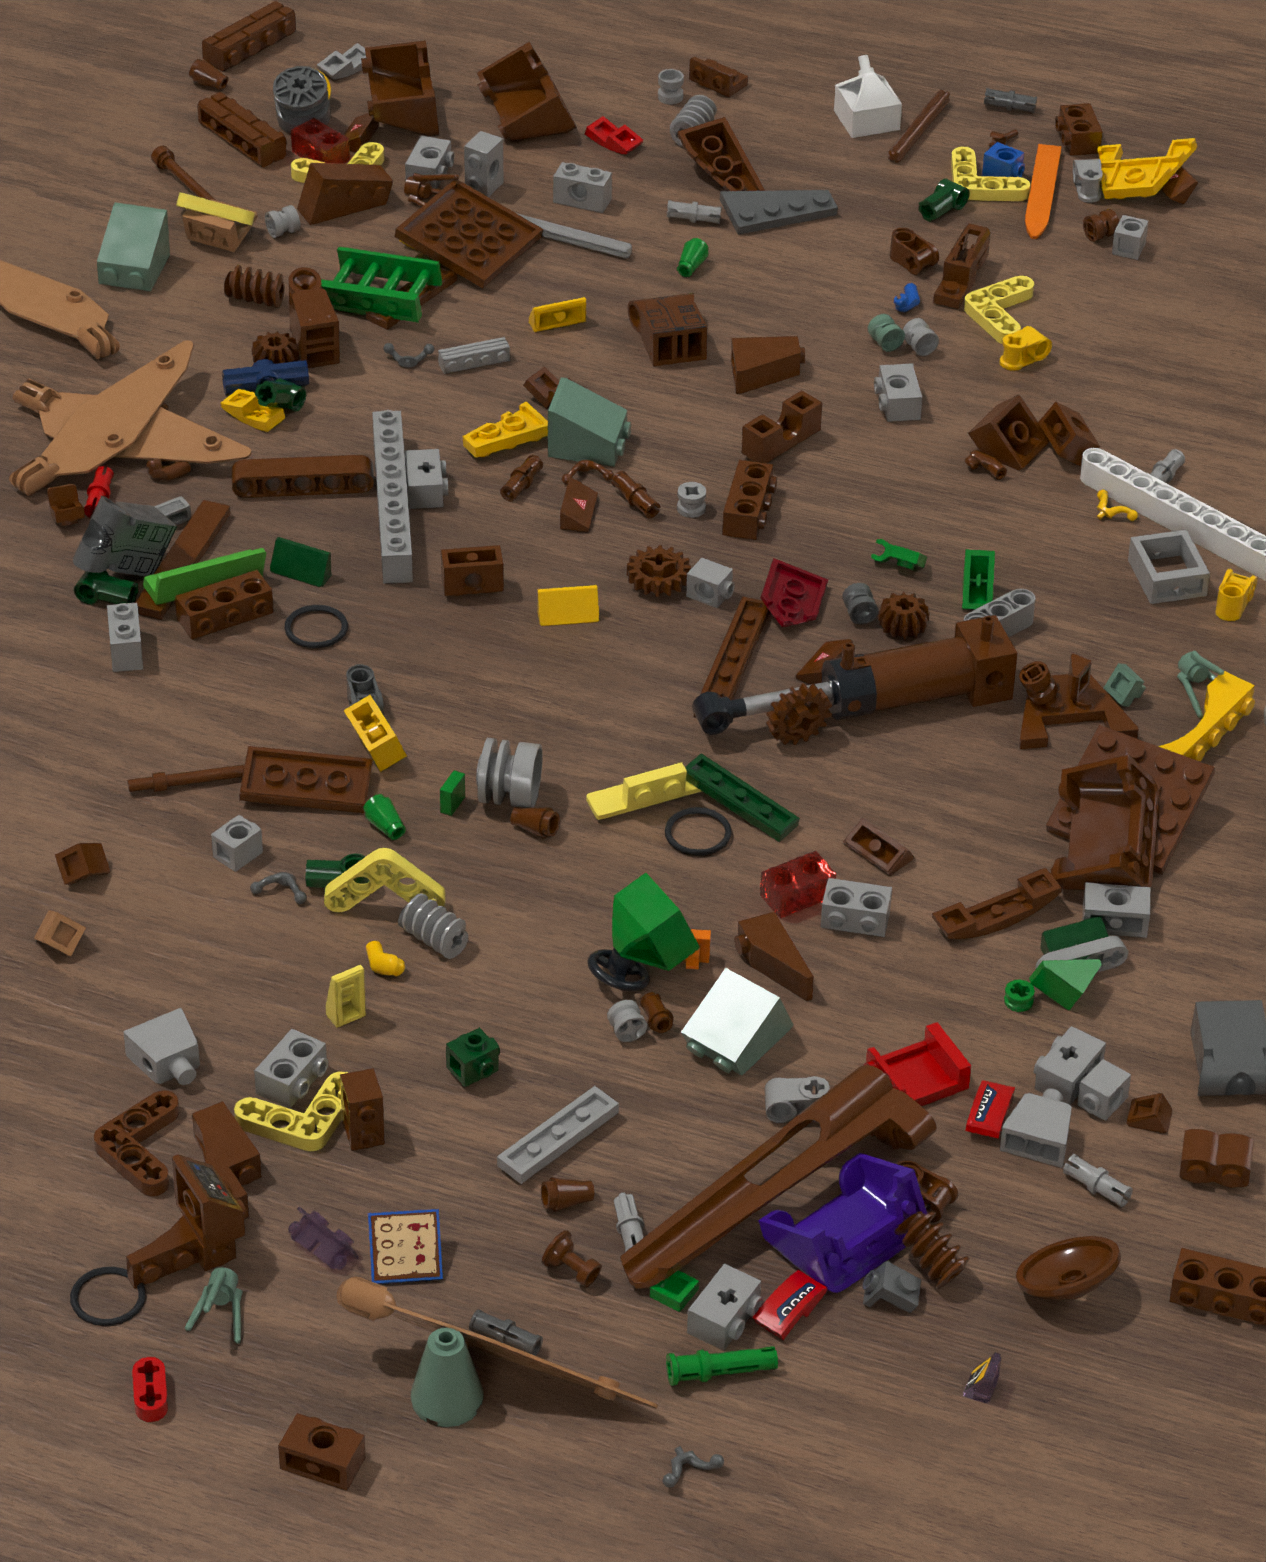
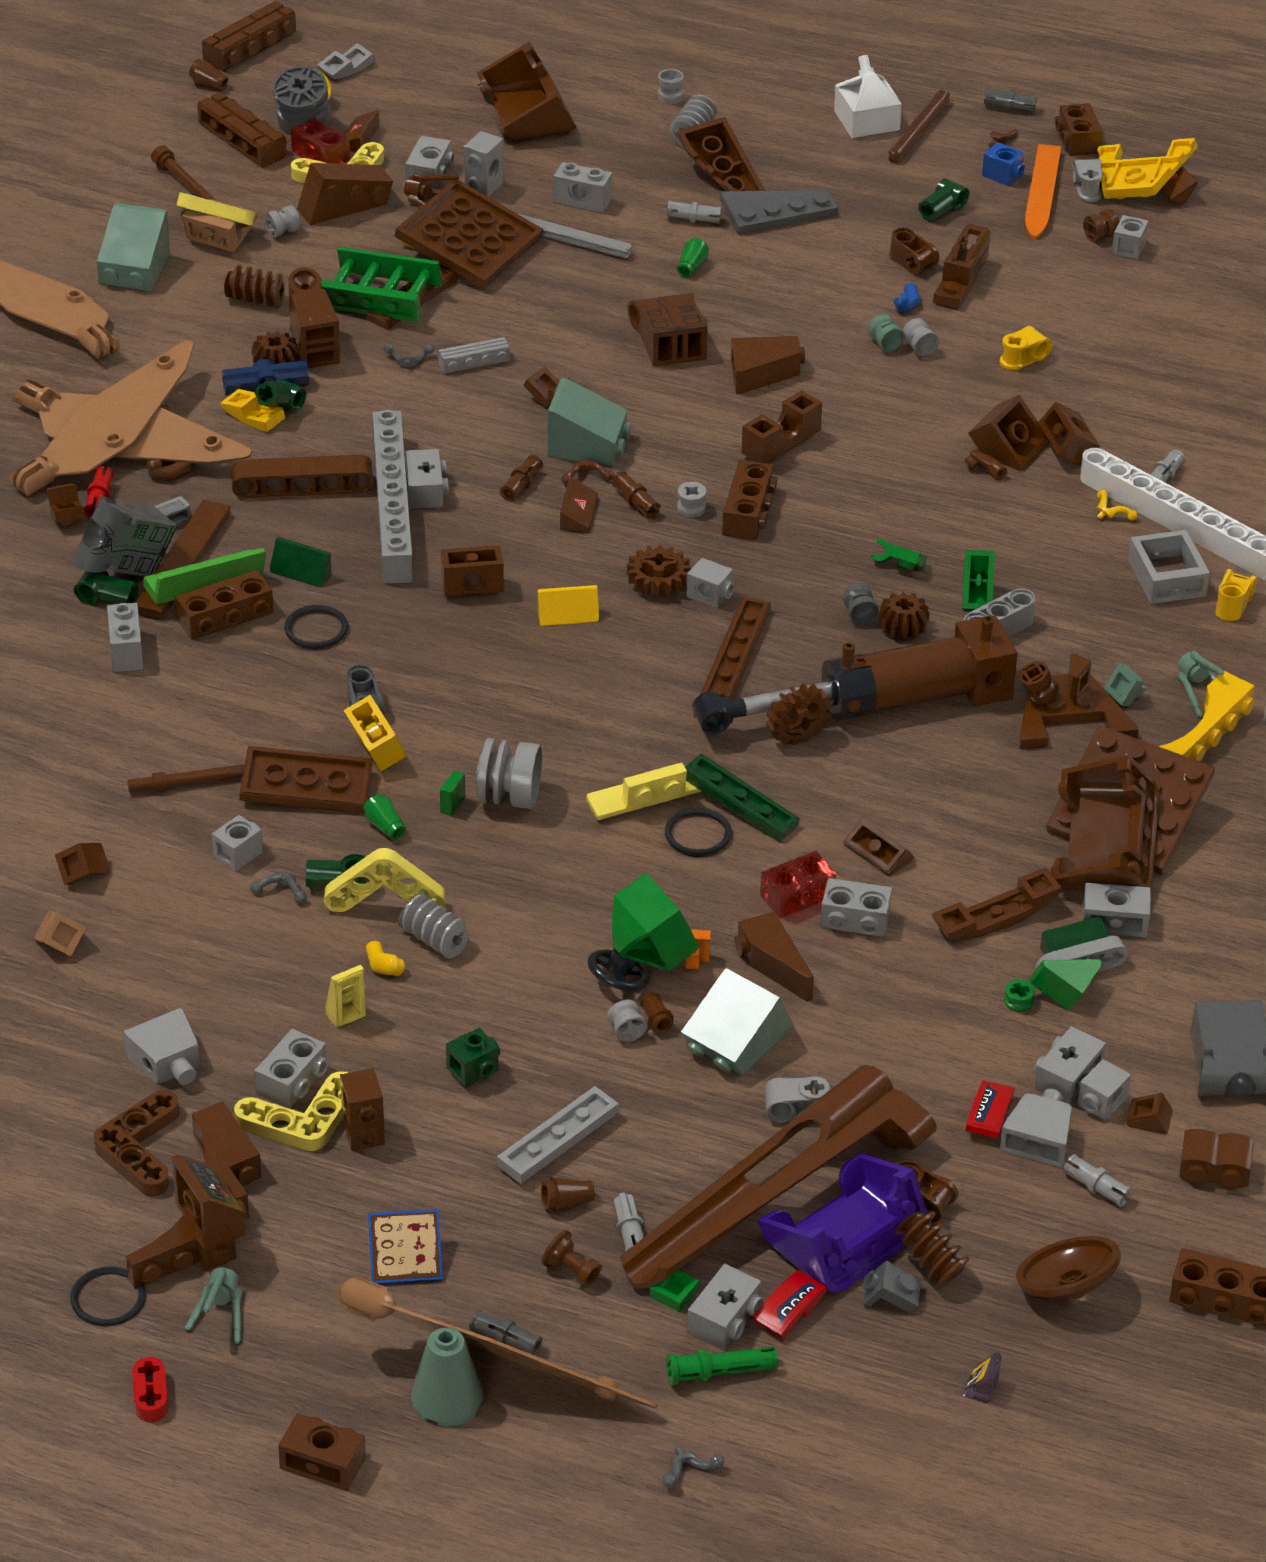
clear purple hinge [288,1207,359,1270] -> none
reddish brown windscreen [361,40,439,136] -> none
yellow wing [463,402,548,458] -> none
reddish brown cone [510,807,560,838] -> none
yellow slope [529,297,586,332] -> none
red slope [584,116,643,155] -> none
reddish brown bracket [689,57,748,98] -> none
dark red tile [760,558,828,628] -> none
reddish brown slope [796,639,853,685] -> none
red panel [864,1022,971,1106] -> none
light grey brick [874,363,922,422] -> none
light yellow beam [951,147,1030,201] -> none
light yellow beam [964,276,1034,344] -> none

